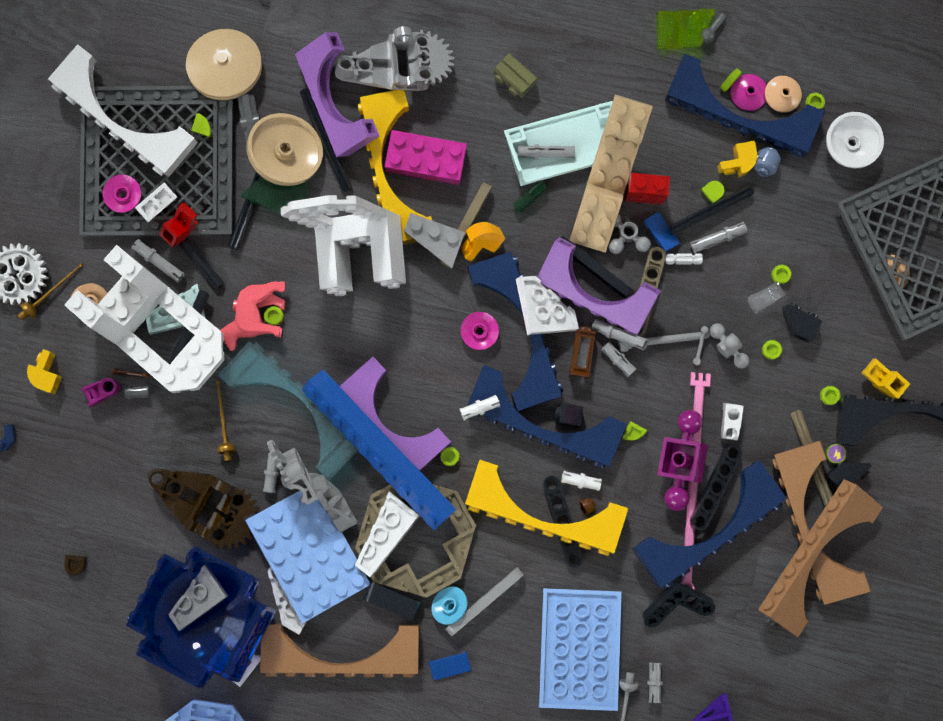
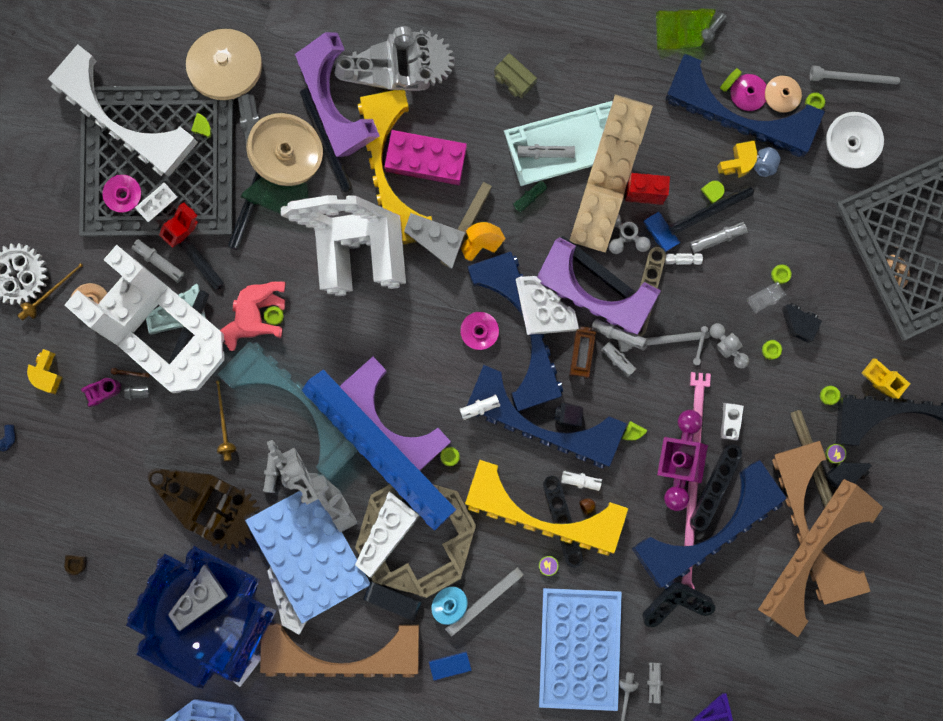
none -> medium lavender tile [539,556,558,576]
none -> light grey piece [810,66,901,85]

